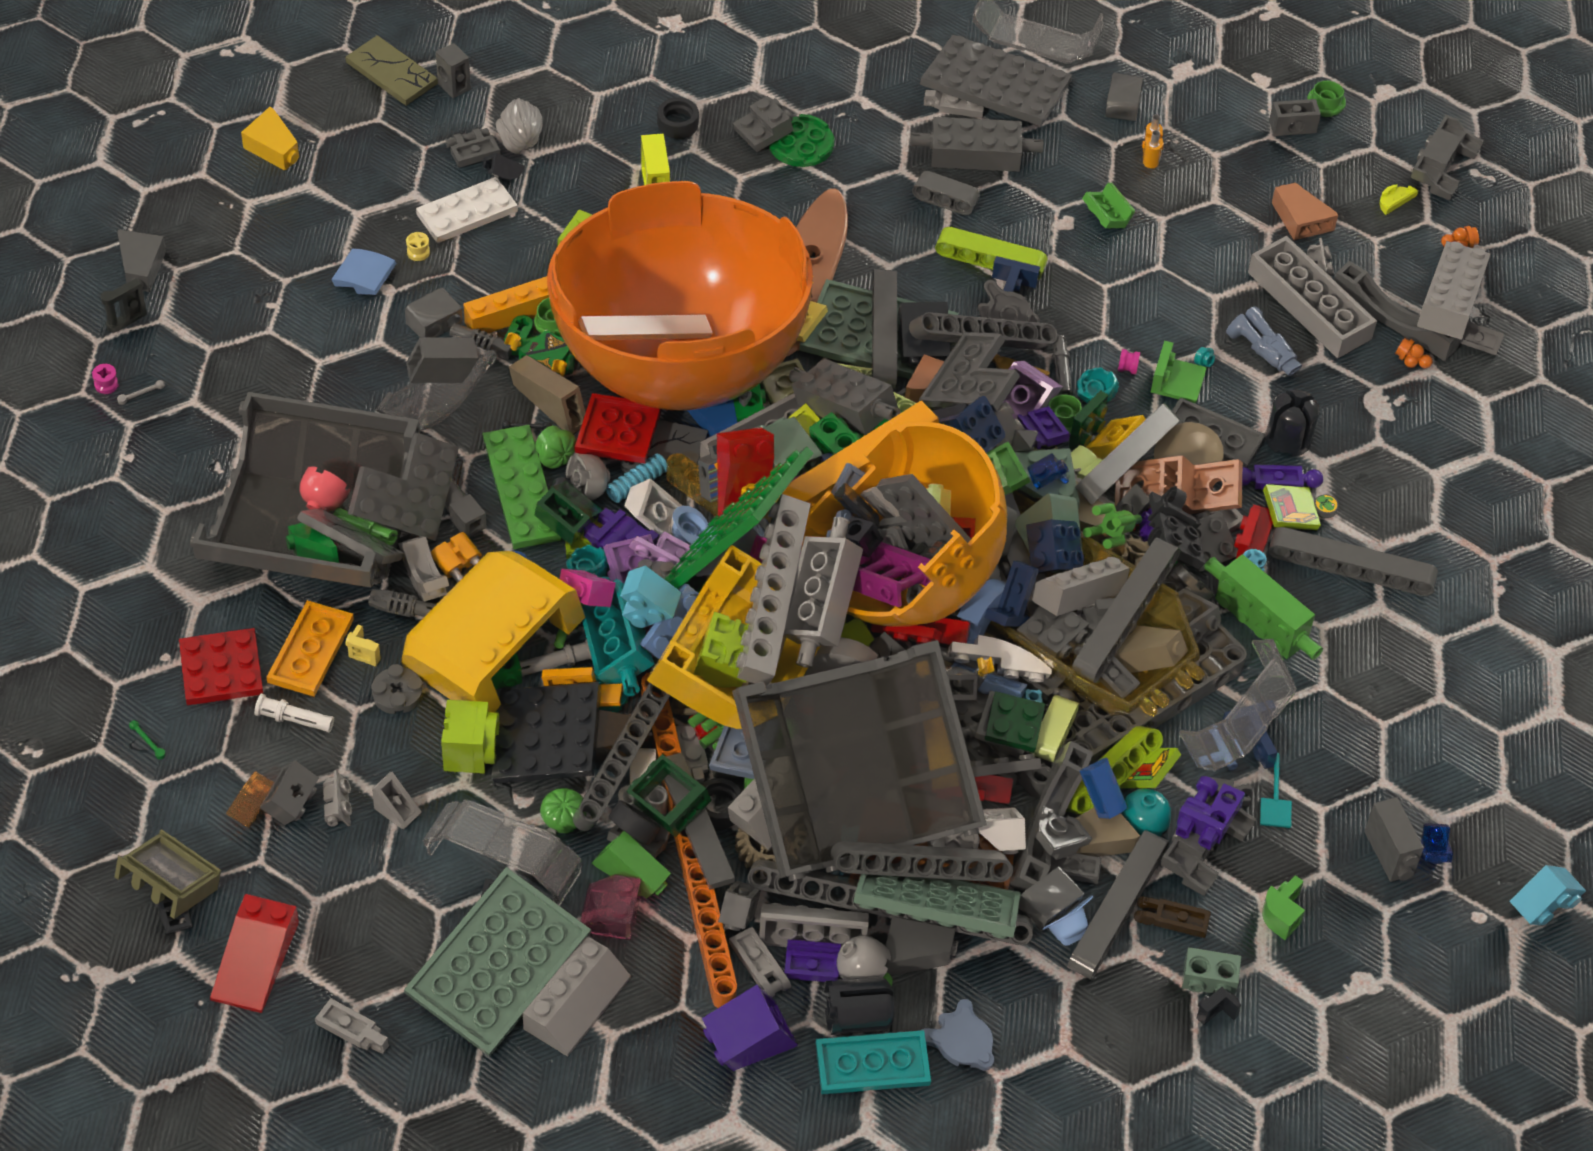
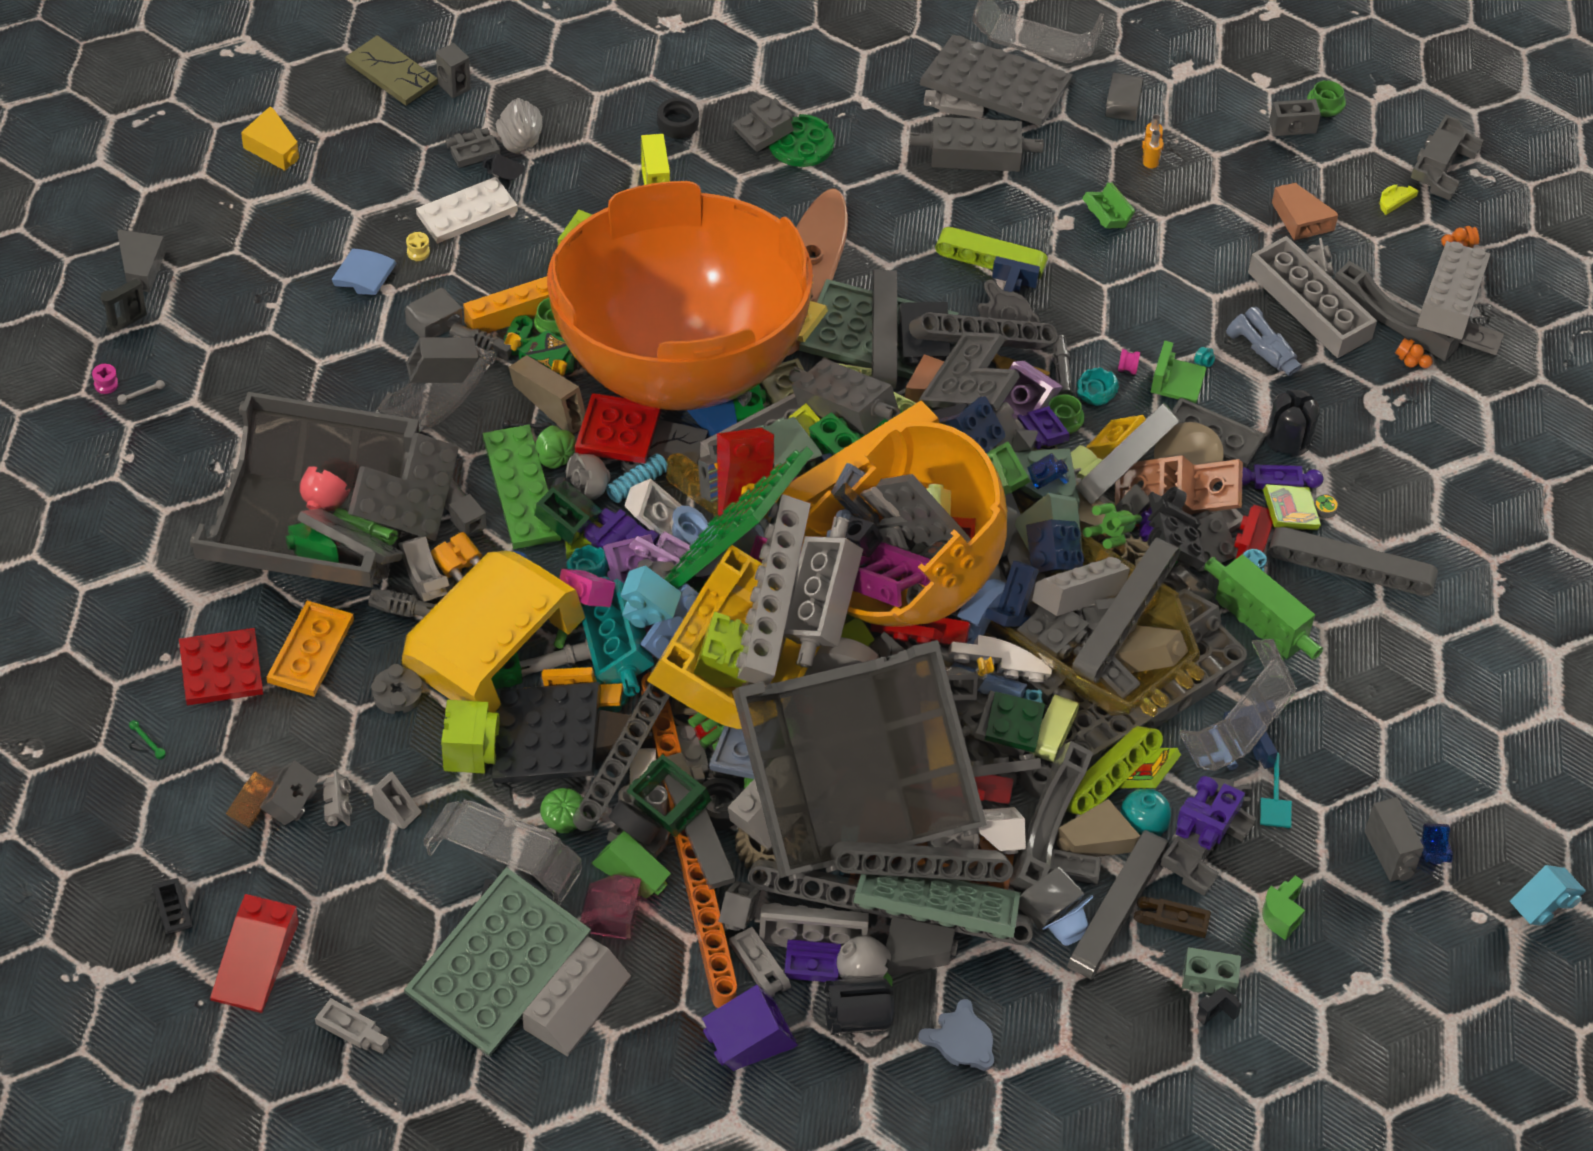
olive window [115,829,221,919] -> none
white pin [255,693,334,733] -> none
light yellow bracket [346,625,380,666] -> none
white tile [578,315,713,340] -> none
teal plate [815,1030,931,1094] -> none
dark grey beam [912,171,980,215] -> none
dark grey plate [1035,806,1092,860] -> none
dark green plate [1069,390,1108,451] -> none
blue brick [1079,758,1127,819] -> none

